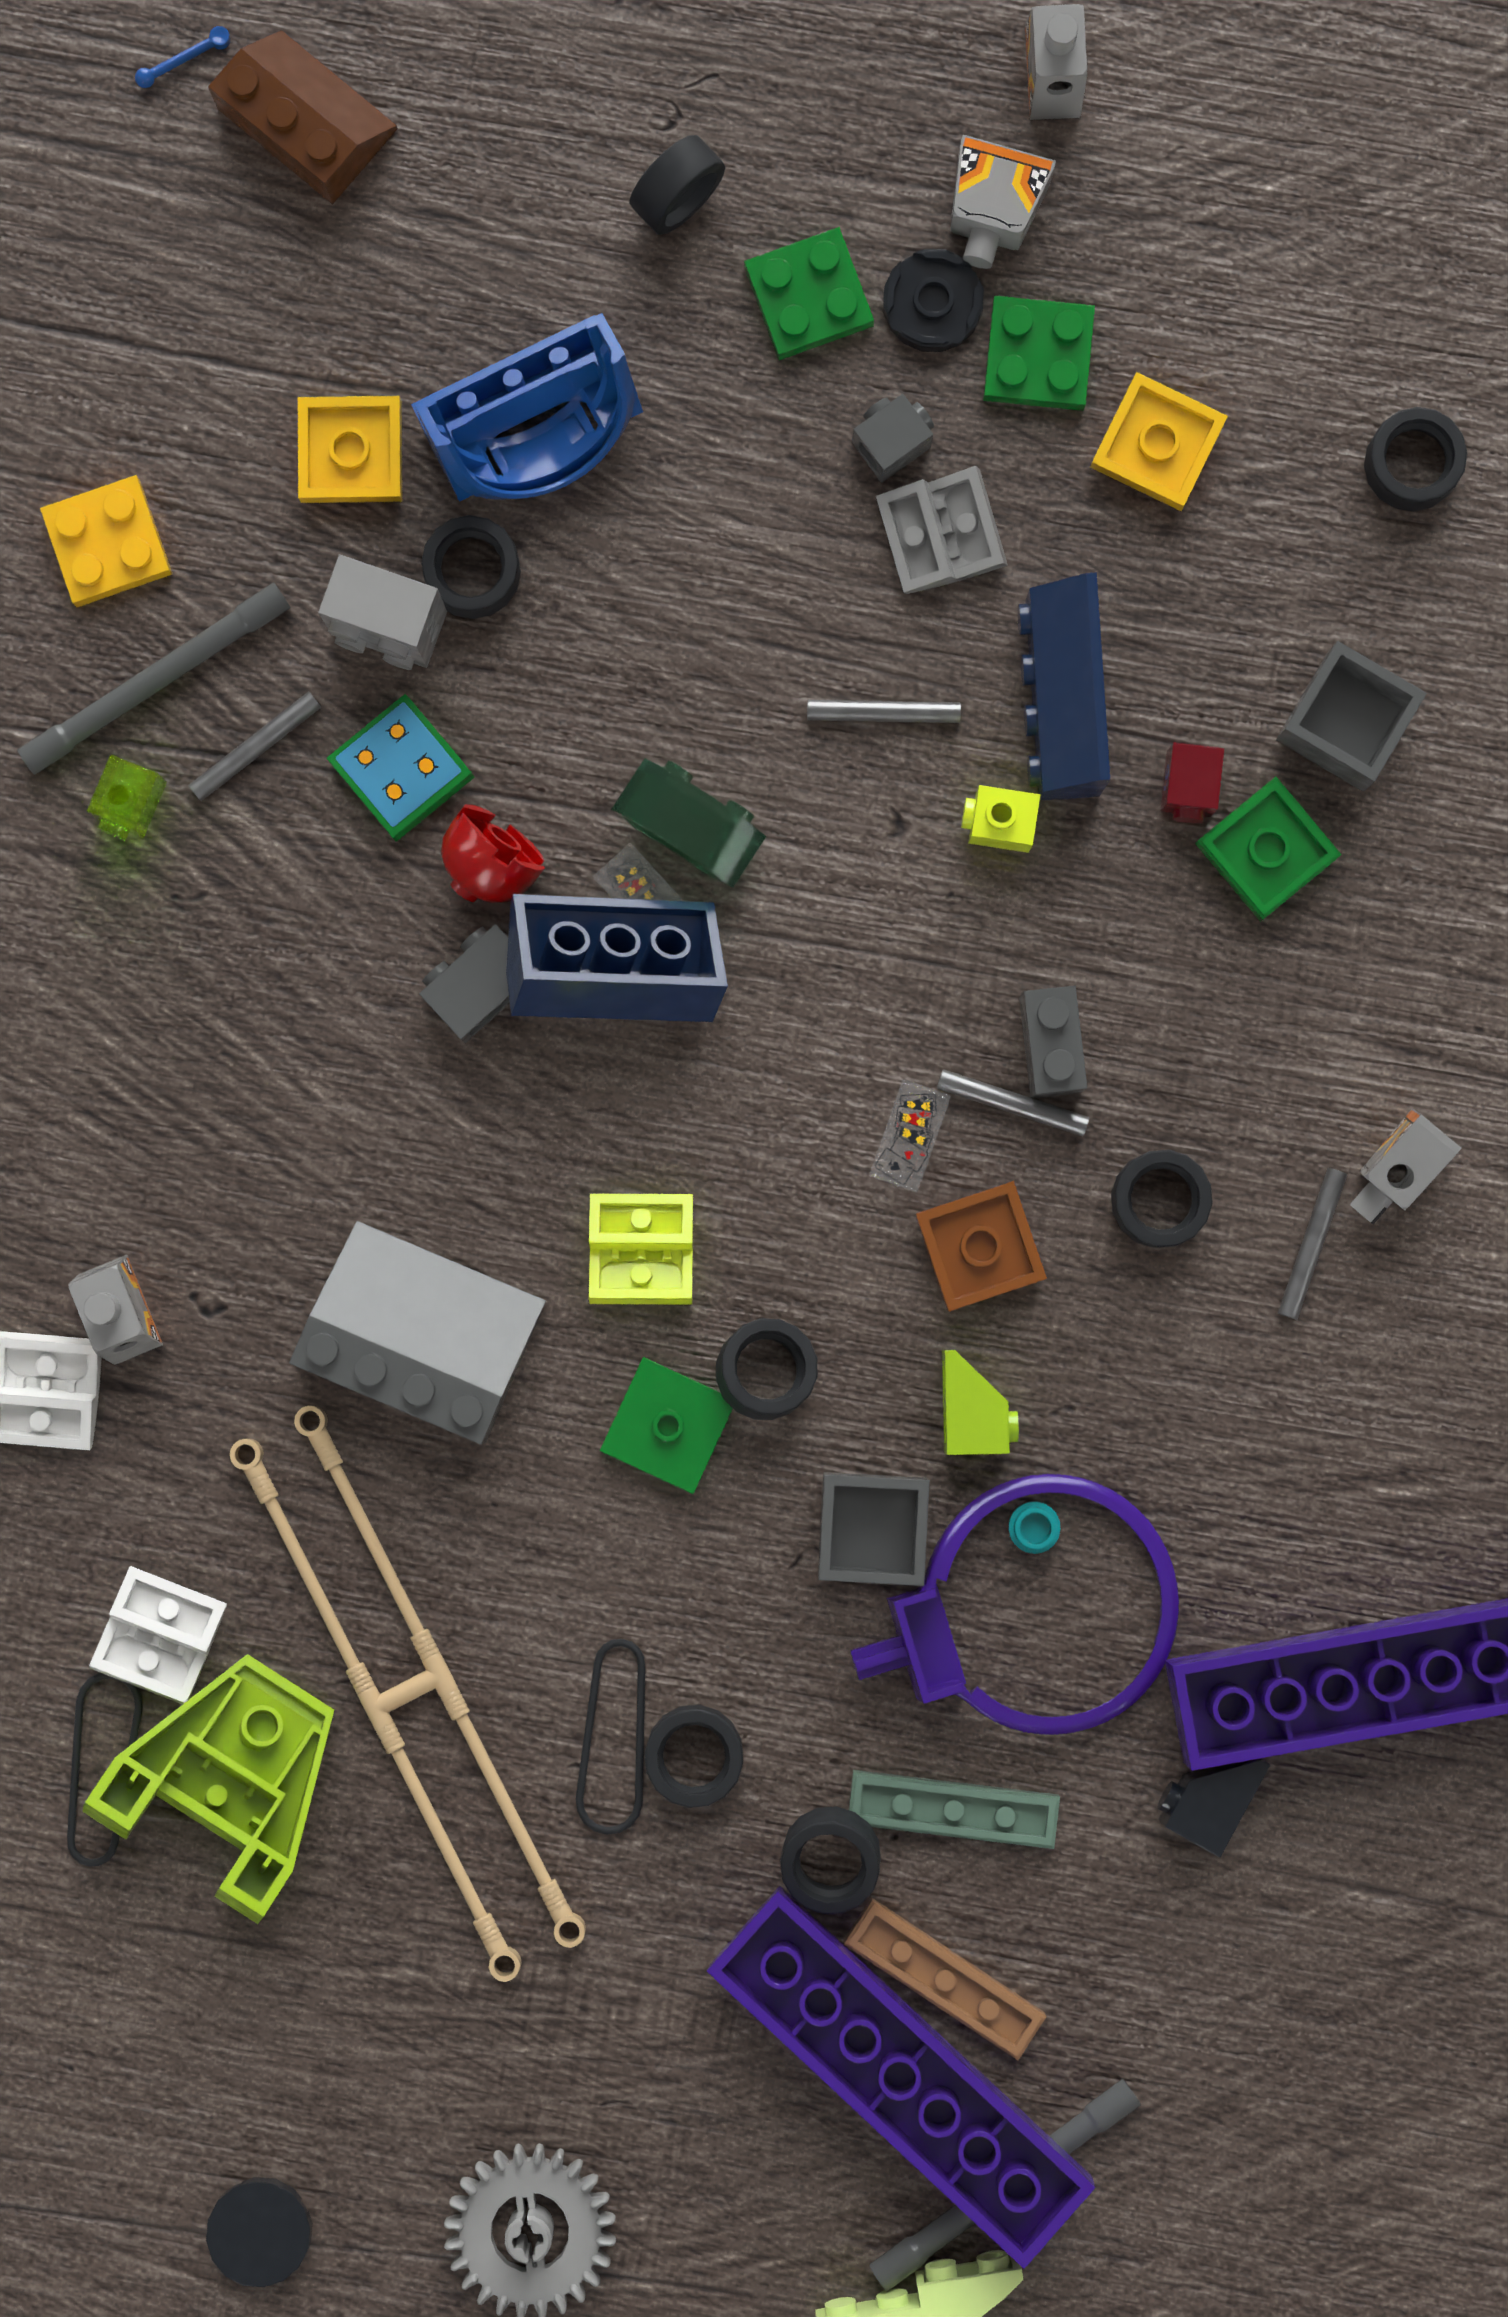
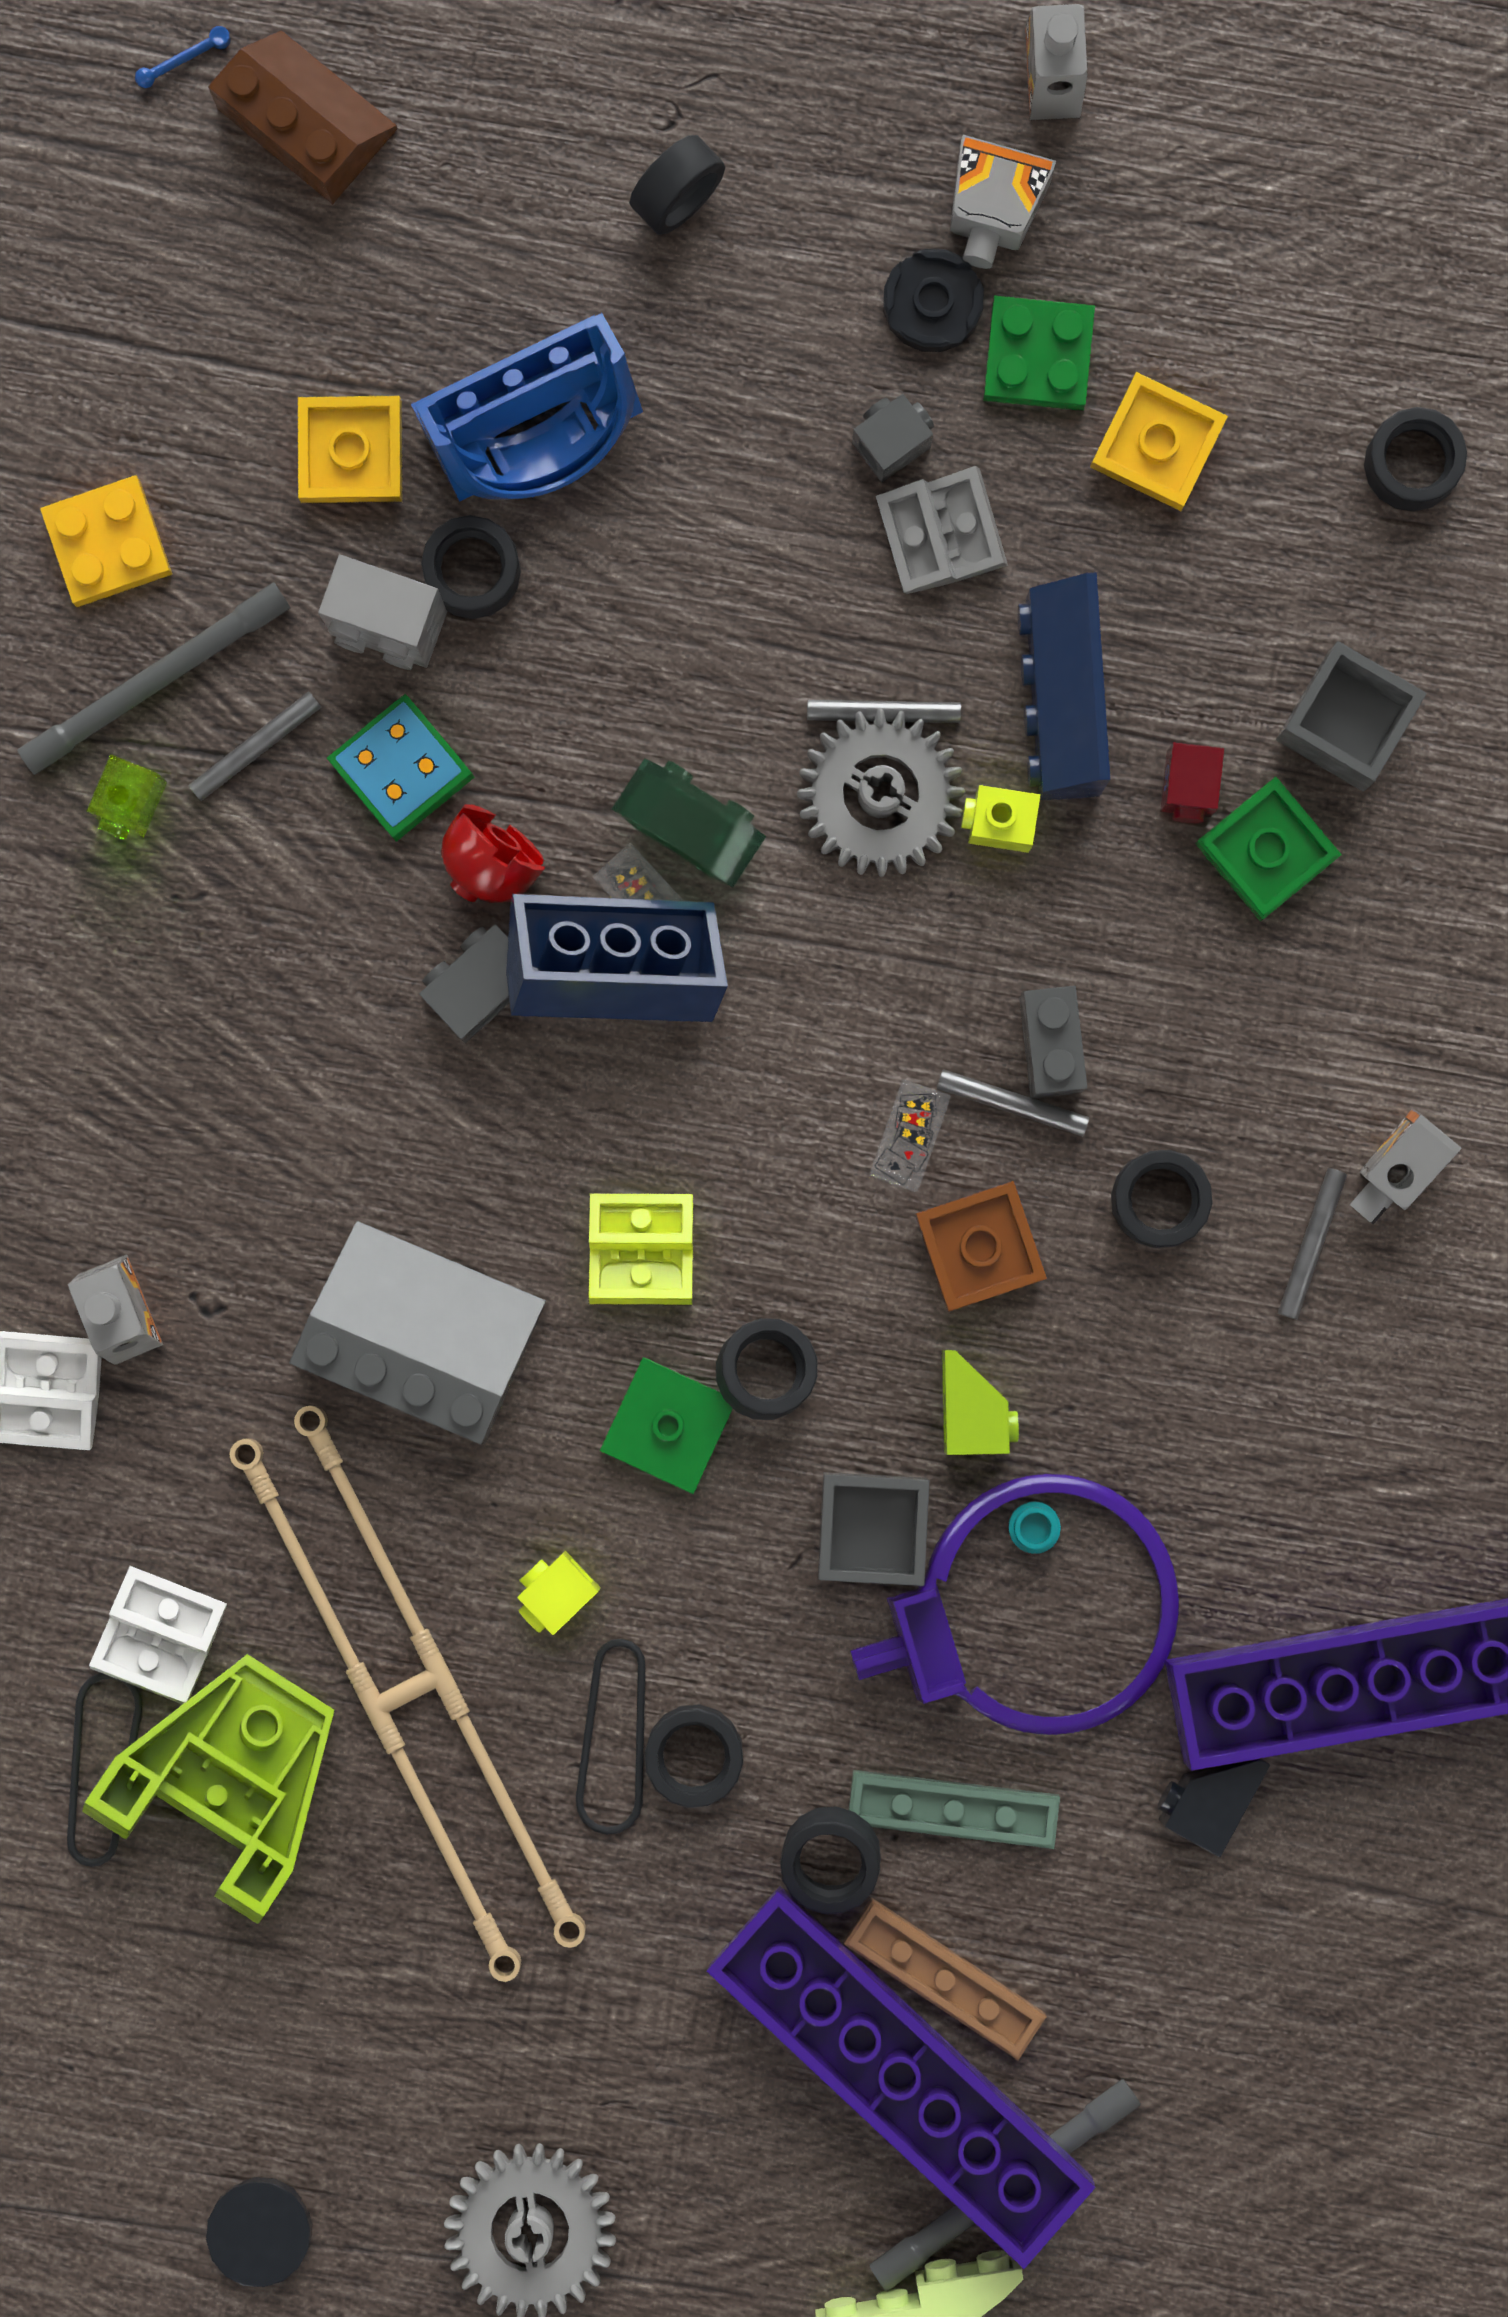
green plate [744,227,874,360] -> none
none -> neon yellow brick [517,1551,601,1635]
none -> light grey gear [797,708,965,877]

